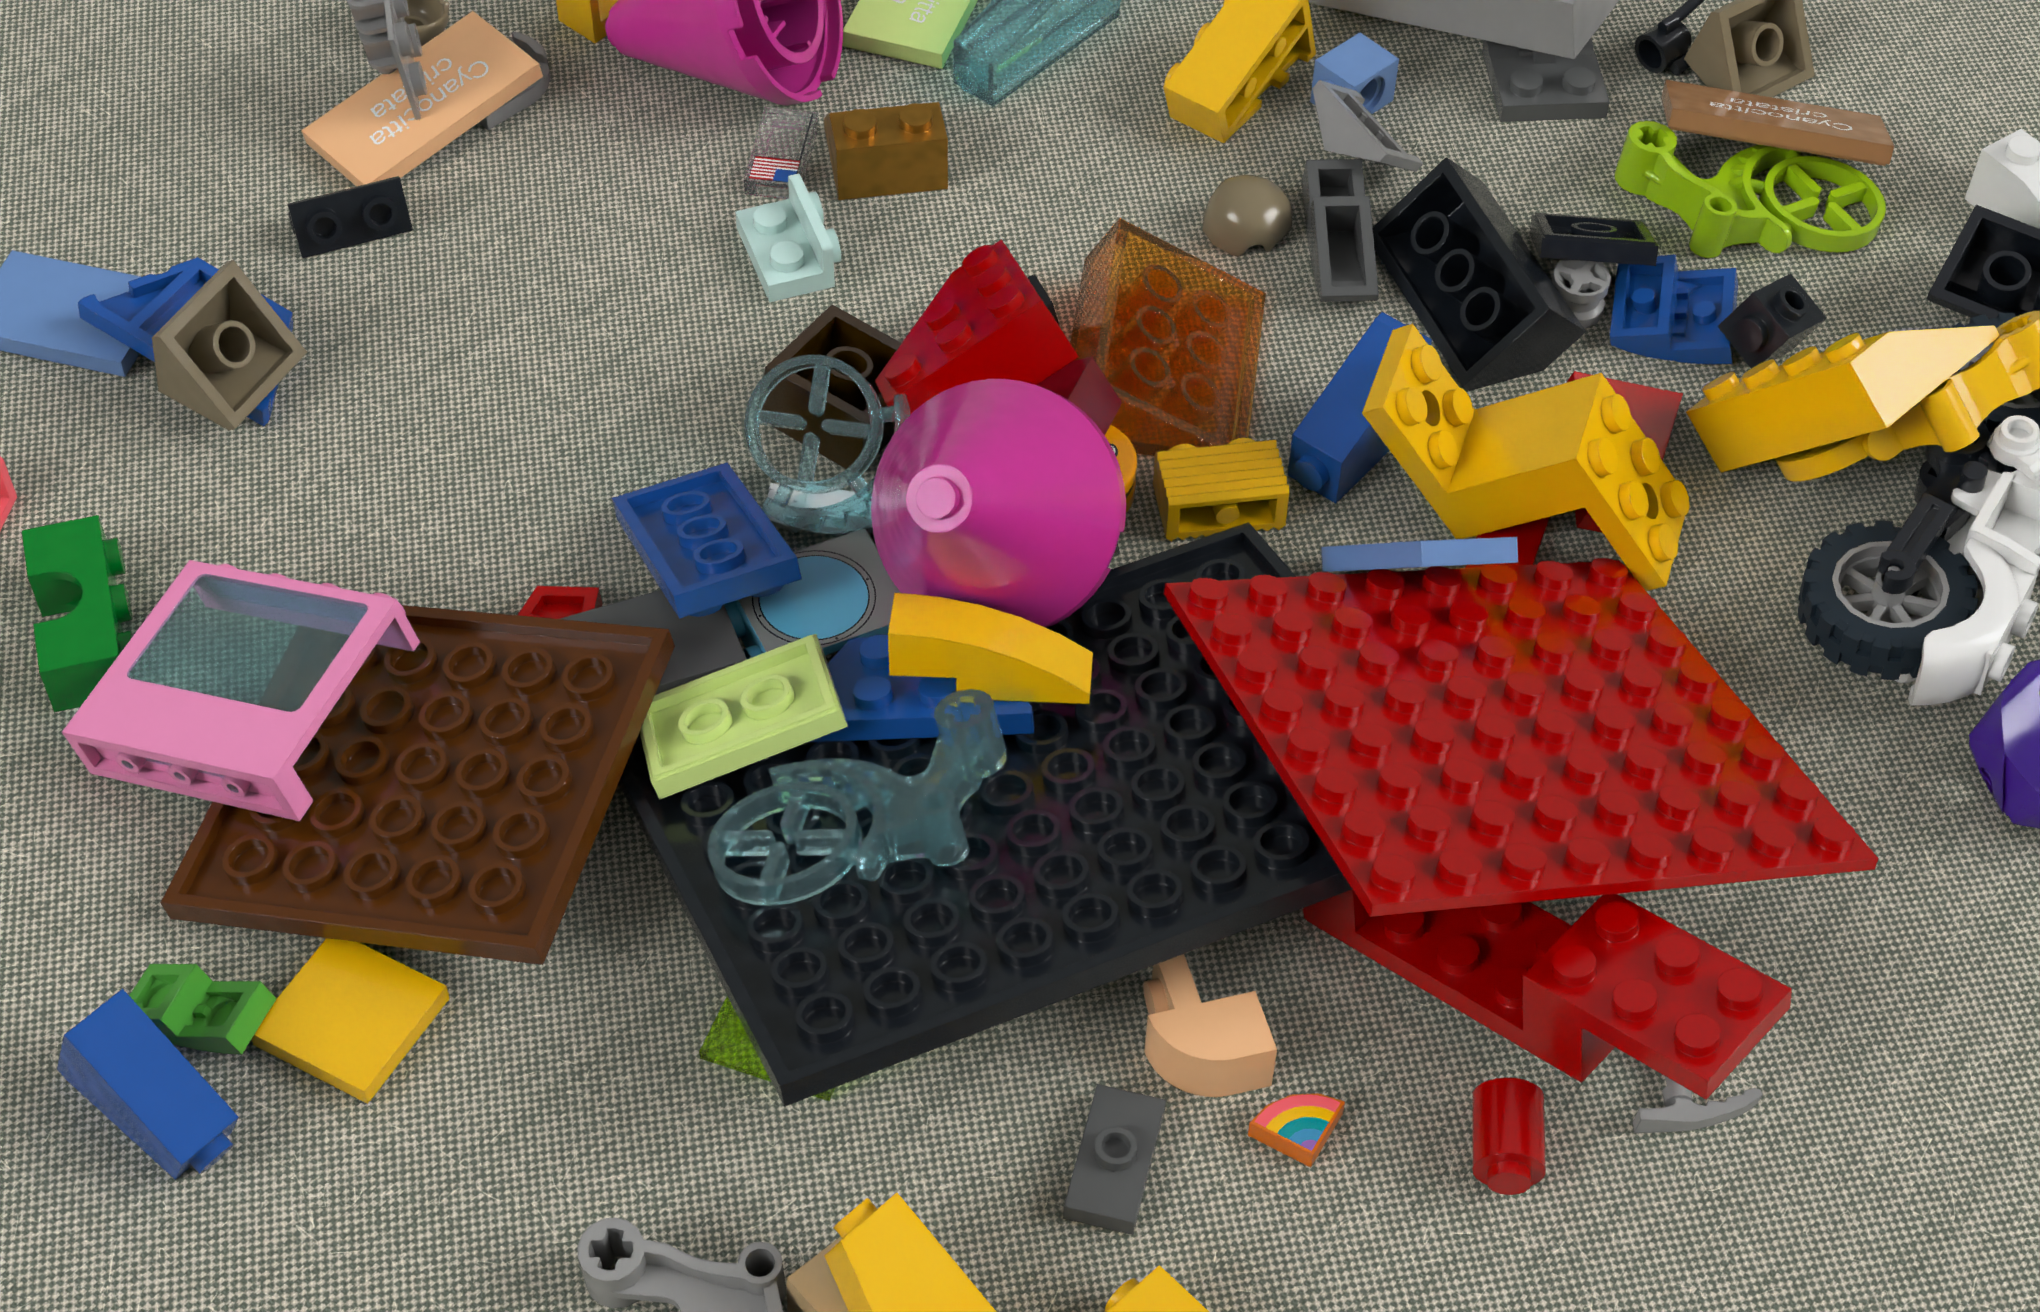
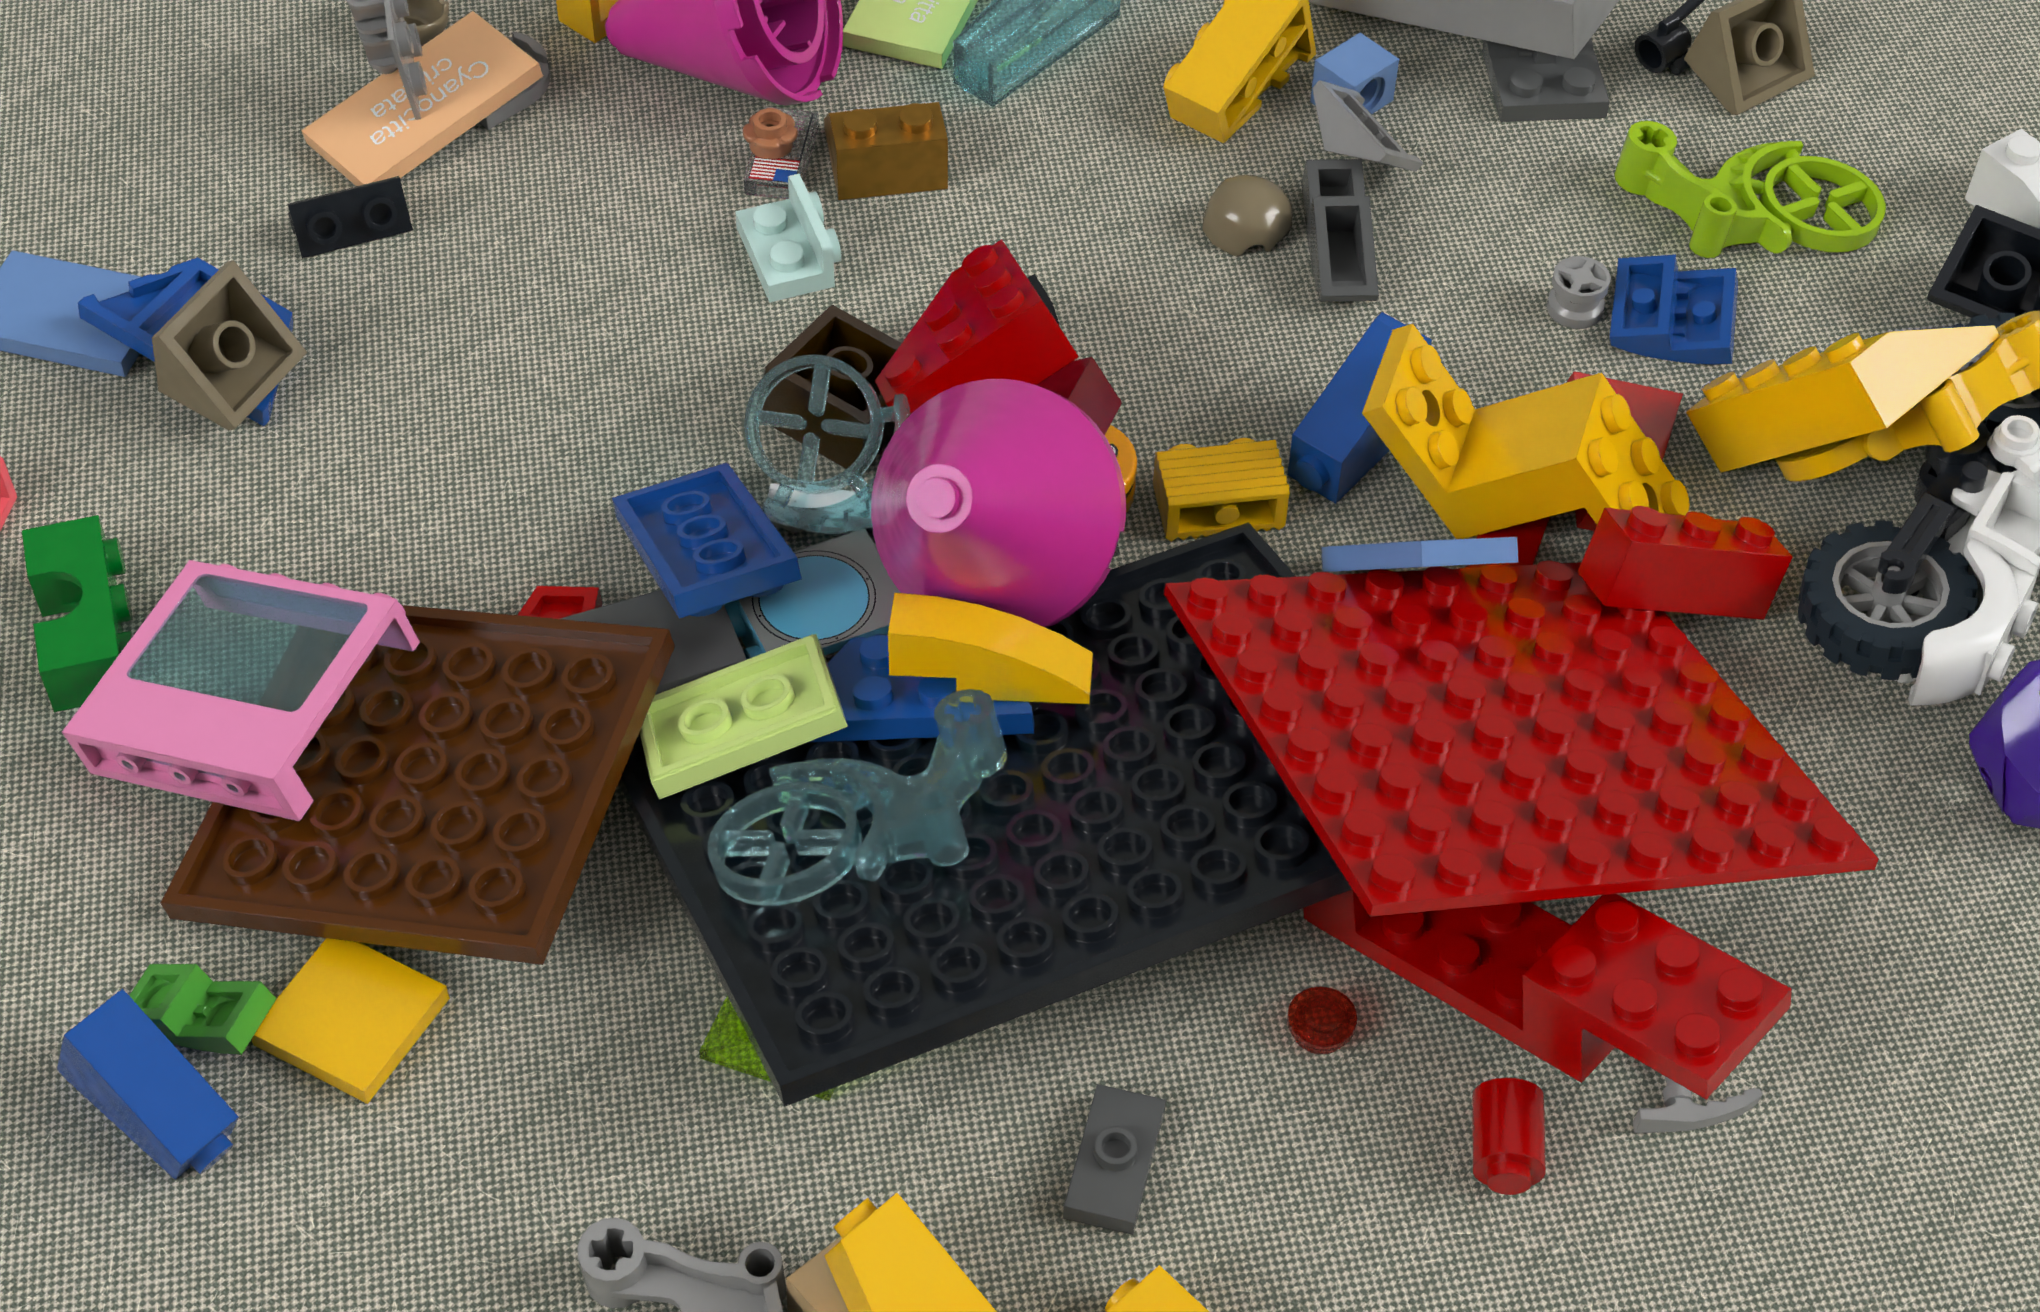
clear orange slope [1070,218,1266,456] -> none
light nougat brick [1143,954,1277,1097] -> none
tile [1248,1093,1345,1168] -> none
black slope [1373,157,1586,391] -> none
black tile [1529,213,1659,266] -> none
medium nougat tile [1661,80,1894,166] -> none
black brick [1717,273,1827,369] -> none
none -> nougat plate [743,108,798,159]
none -> clear red plate [1287,986,1357,1054]
none -> red brick [1578,506,1793,620]

